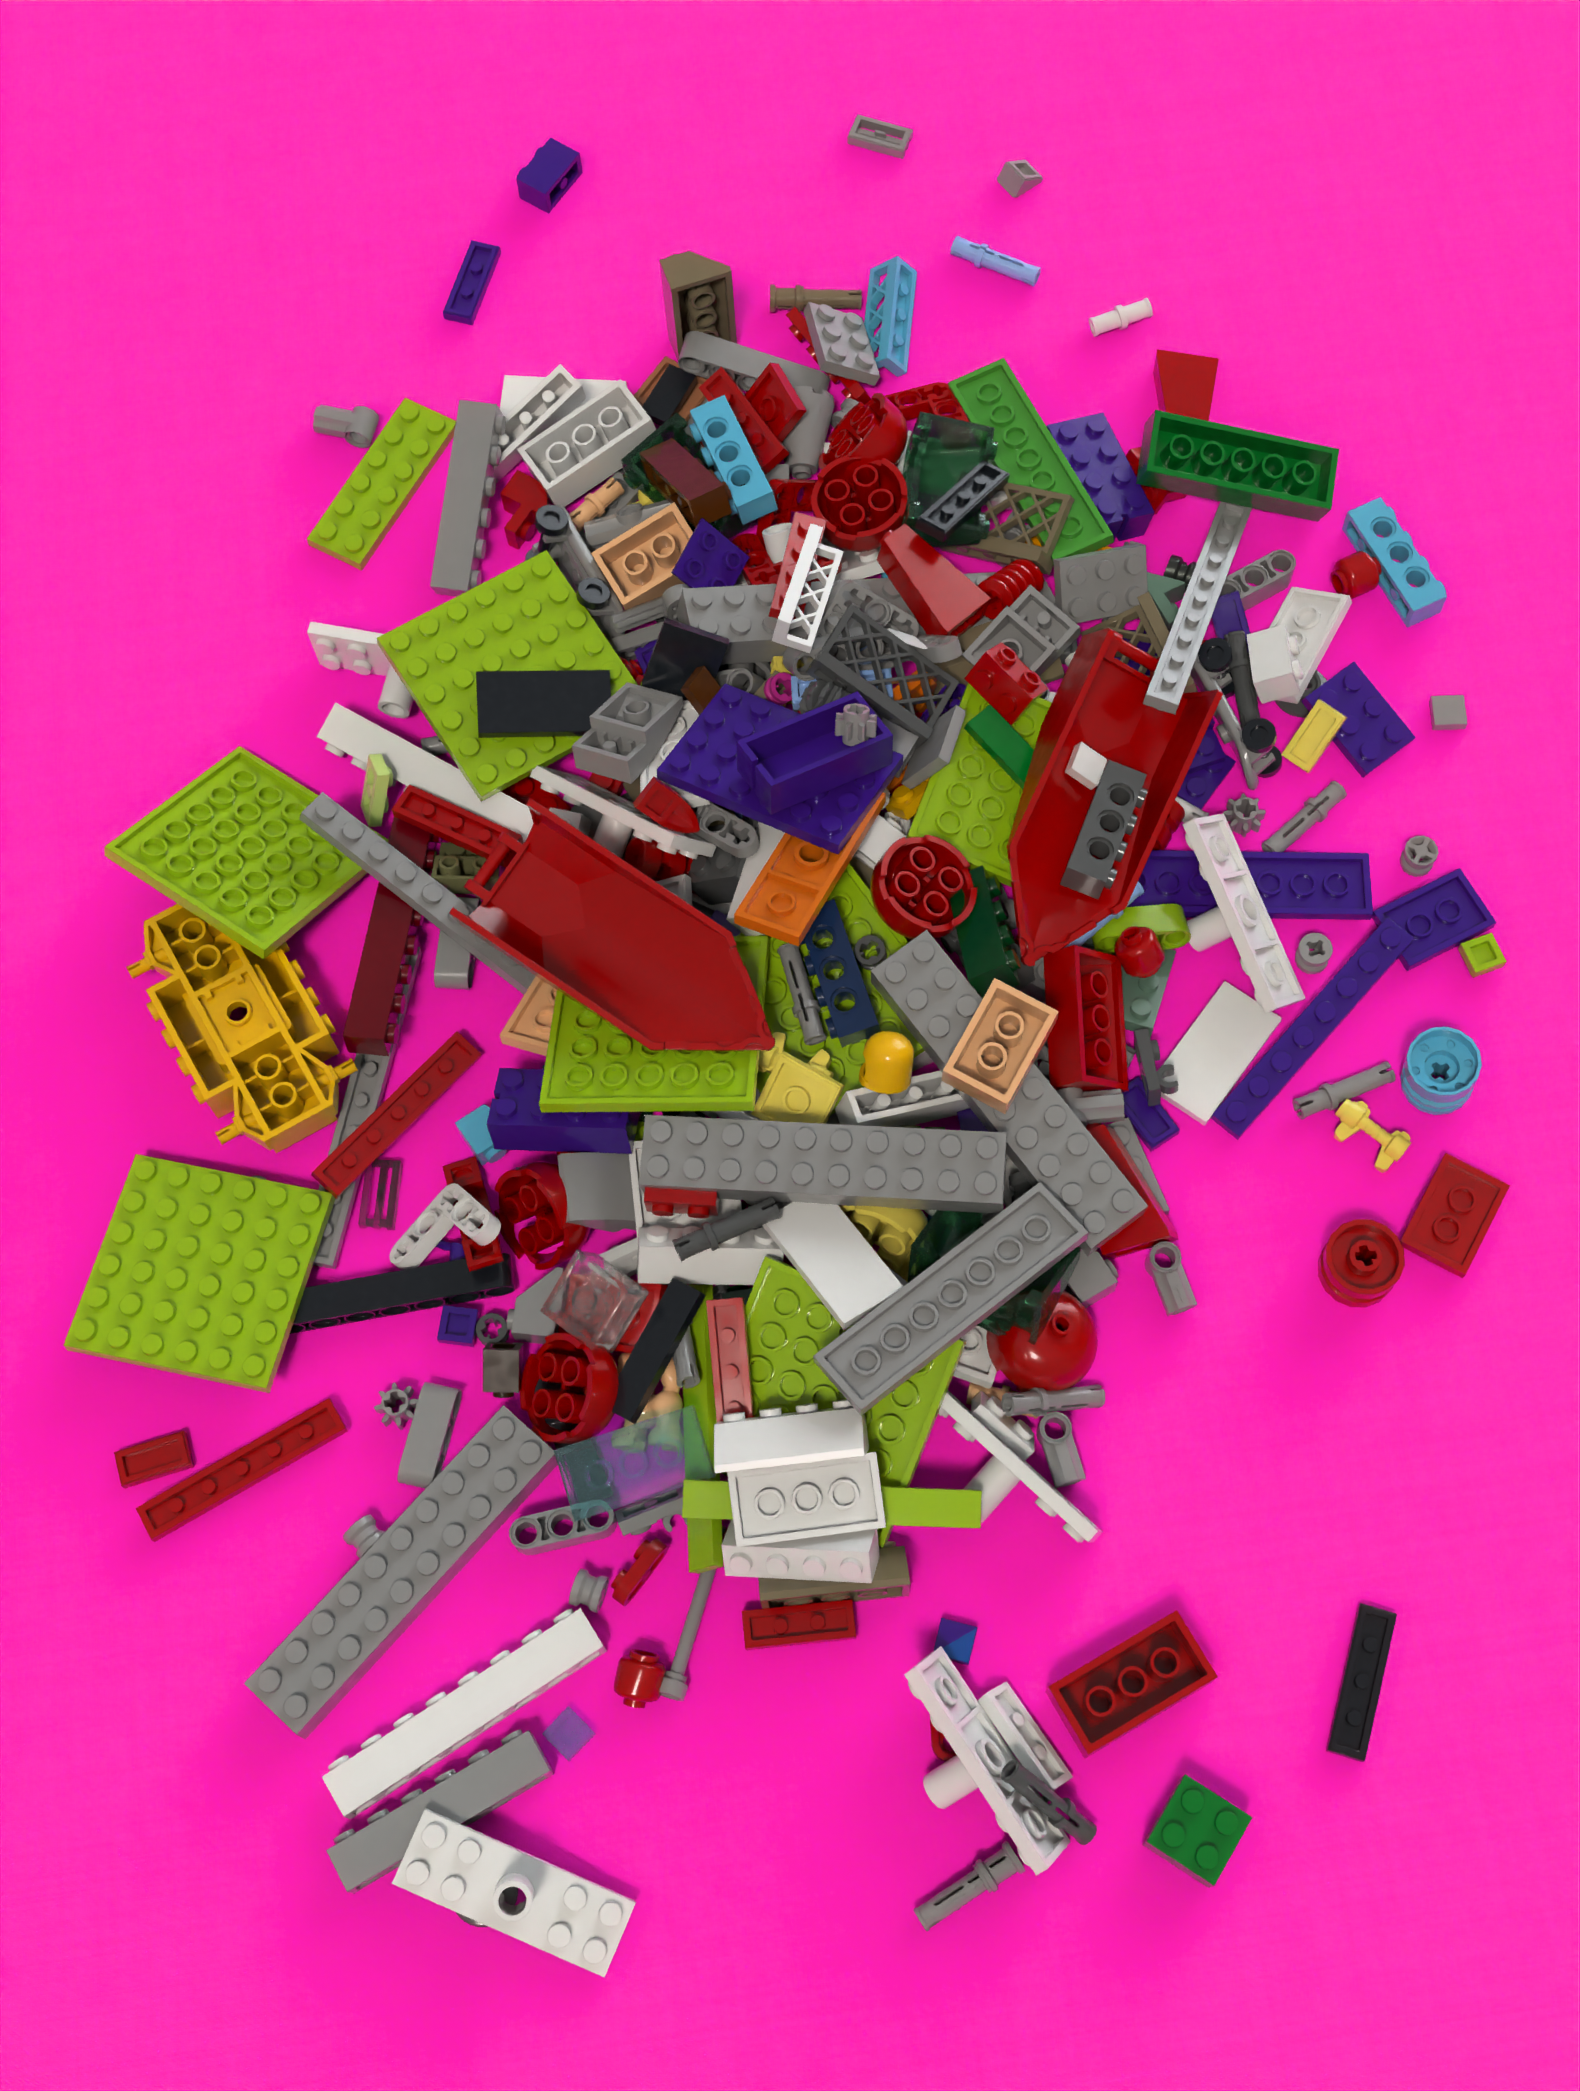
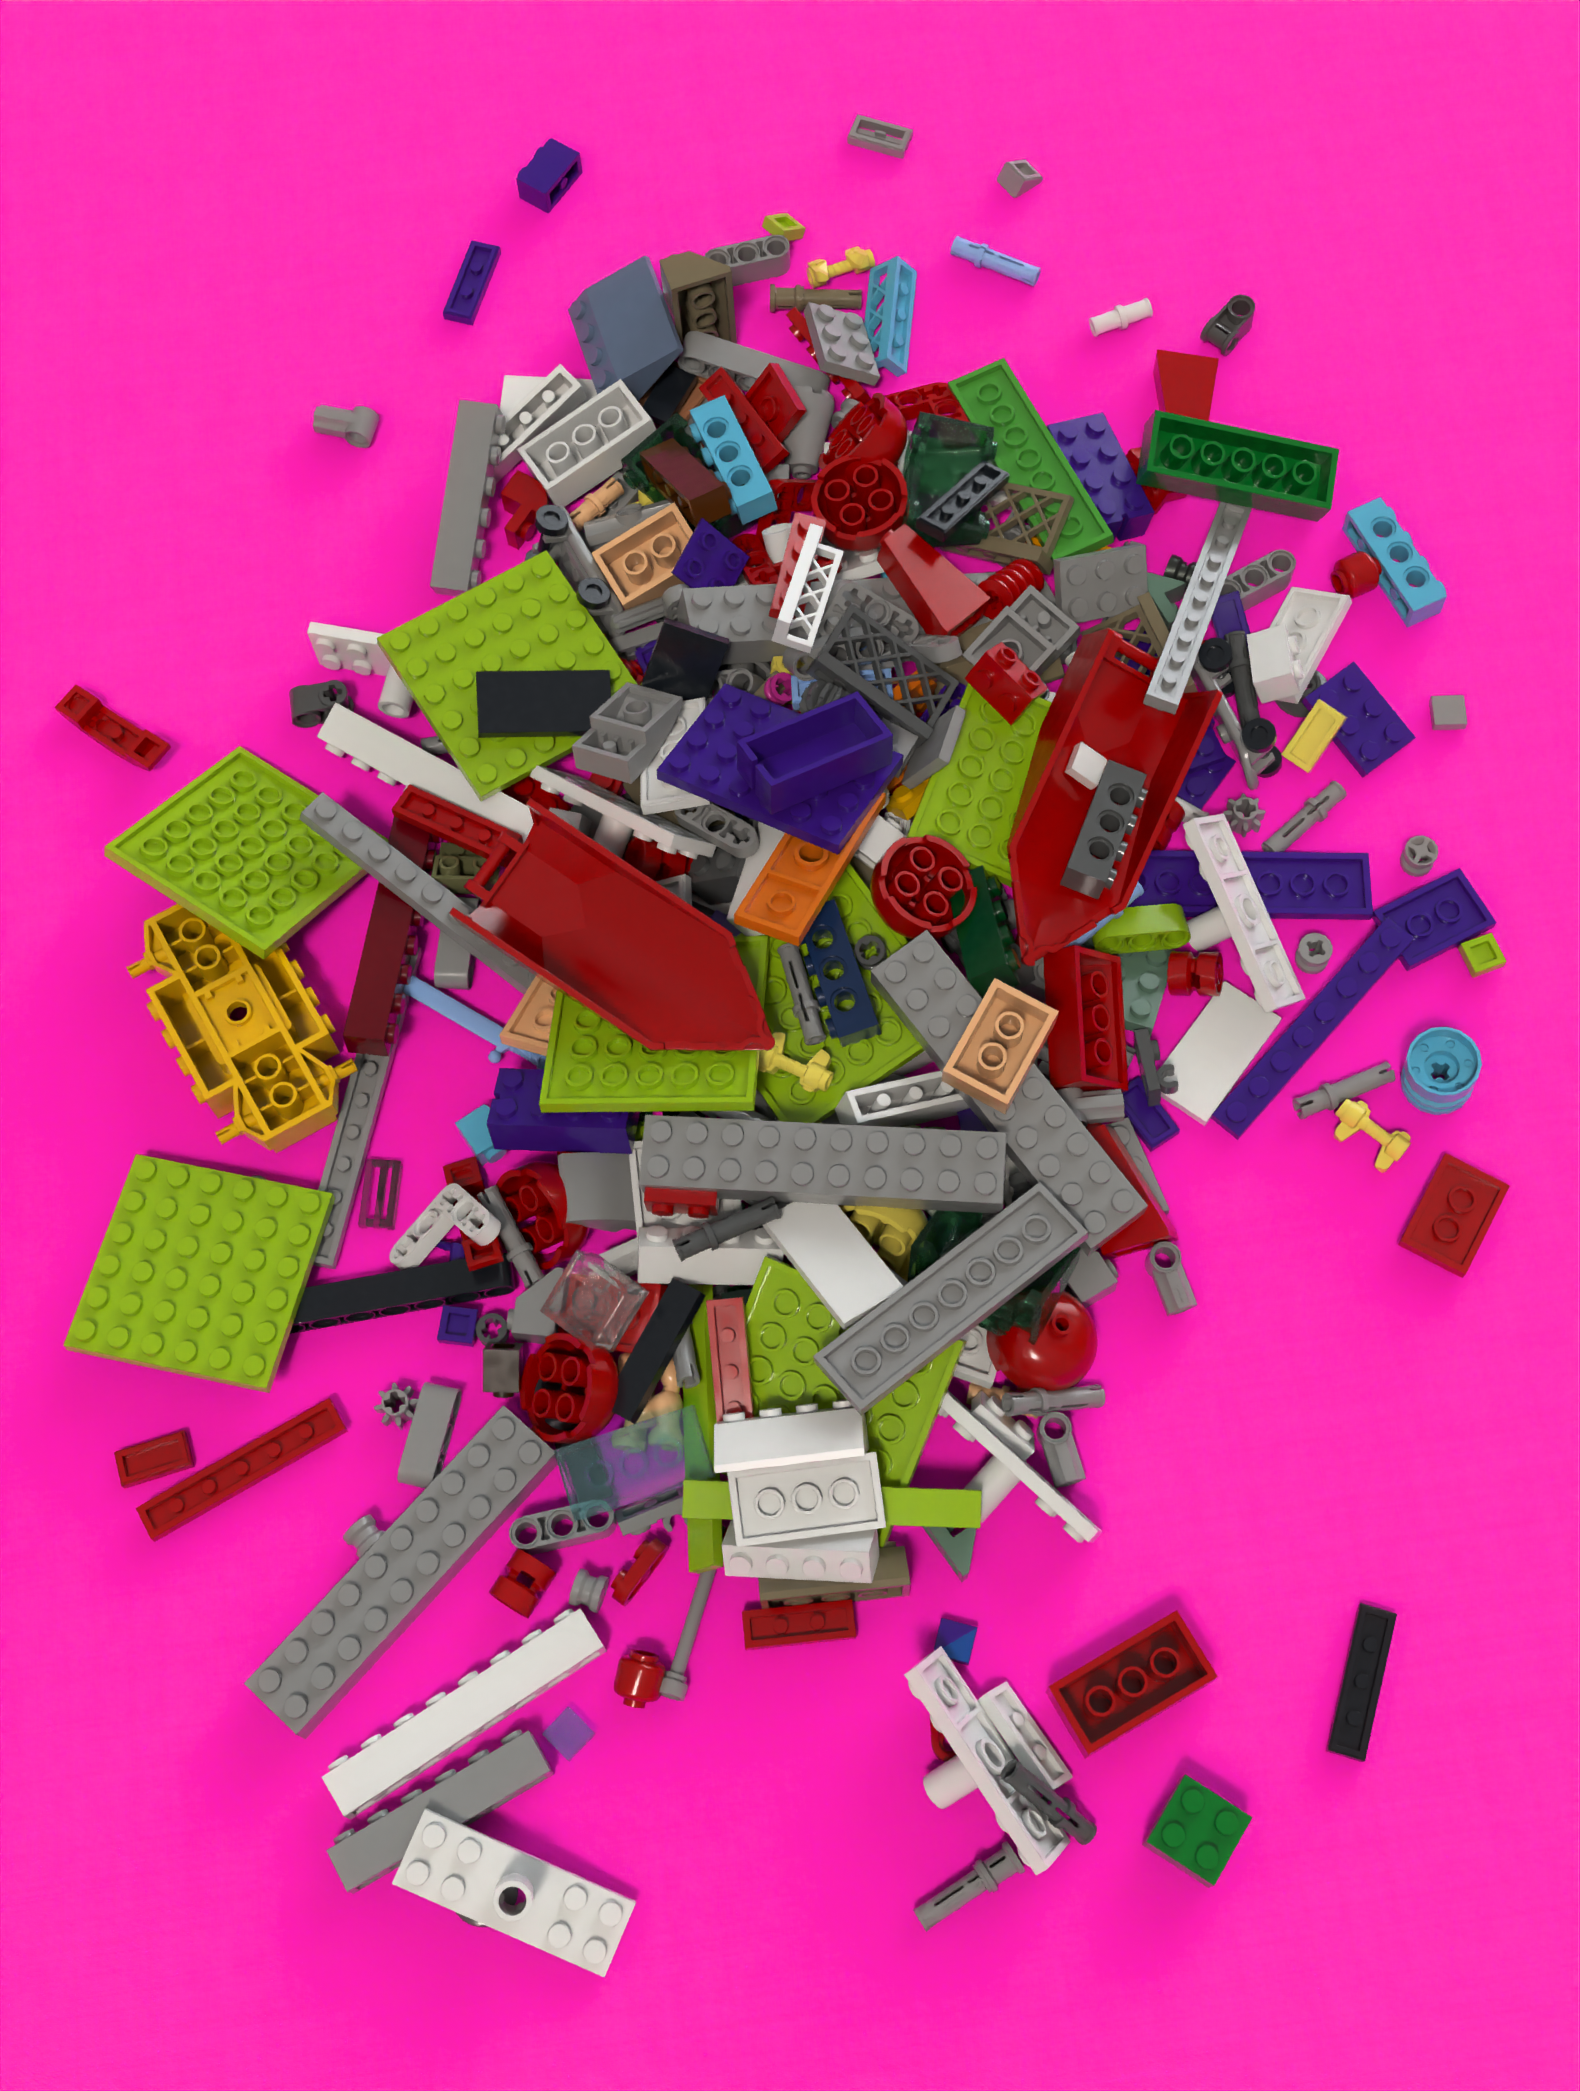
lime plate [307,398,456,570] -> none
red plate [311,1031,482,1199] -> none
yellowish green plate [360,754,393,827] -> none
red plate [633,776,700,833] -> none
reddish brown tile [680,666,721,715] -> none
light yellow tile [751,1051,845,1124] -> none
light grey gear [835,703,877,746] -> none
yellow helmet [859,1031,914,1094] -> none
white sticker [887,628,927,649] -> none
green tile [964,705,1034,789] -> none
red head [1114,927,1165,978] -> none
red wheel [1318,1219,1405,1307] -> none
none -> red slope [54,684,171,771]
none -> dark grey piece [289,680,355,728]
none -> light blue sword [403,975,546,1069]
none -> light grey pin [477,1185,545,1289]
none -> red wheel [488,1548,557,1619]
none -> sand blue slope [568,255,684,401]
none -> beam [704,235,790,286]
none -> lime plate [762,213,806,241]
none -> light yellow piece [806,246,875,289]
none -> sand green slope [922,1526,977,1582]
none -> red wheel [1167,951,1224,997]
none -> dark grey piece [1200,294,1255,356]

